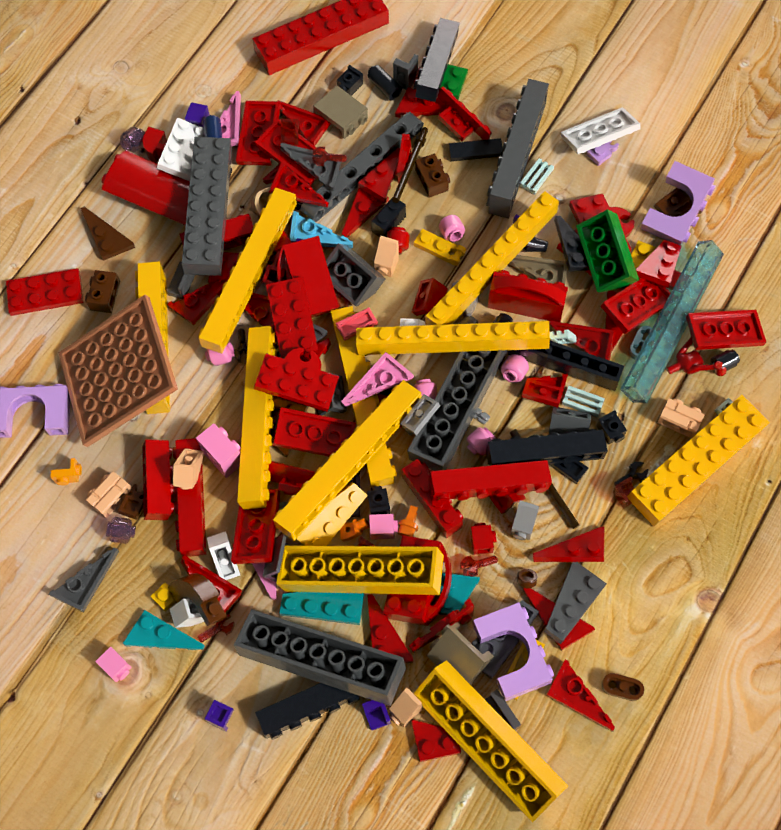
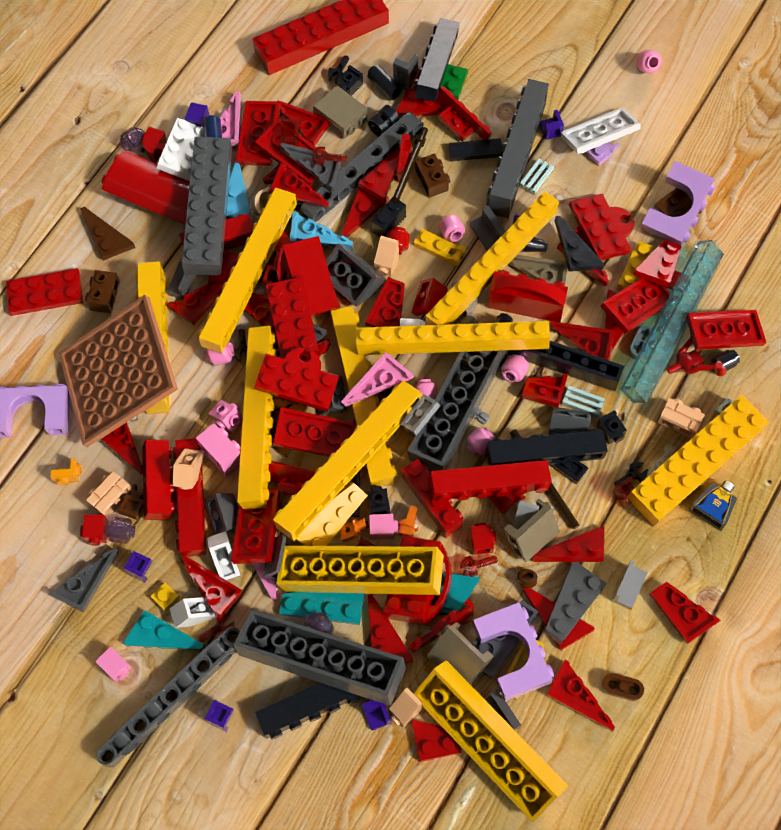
reddish brown arch [168,573,227,626] -> none
coral tile [336,307,378,341] -> none
light aqua tile [550,330,577,344] -> none
green slope [576,209,639,292] -> none
none -> red brick [80,514,108,546]
none -> dark grey beam [96,627,240,768]
none -> red wing [101,422,143,475]
none -> dark purple panel [124,551,153,583]
none -> dark grey panel [205,493,239,535]
none -> bright pink brick [208,400,243,432]
none -> medium azure wing [226,162,253,224]
none -> clear purple head [303,612,334,634]
none -> black bar [328,55,350,84]
none -> red wing [365,277,405,327]
none -> black wheel [367,105,400,137]
none -> dark grey panel [470,206,506,251]
none -> dark tan panel [504,499,560,562]
none -> dark purple panel [540,109,564,140]
none -> light grey panel [612,560,647,610]
none -> bright pink head [636,49,662,73]
none -> red wing [649,581,721,644]
none -> torso [689,480,737,531]

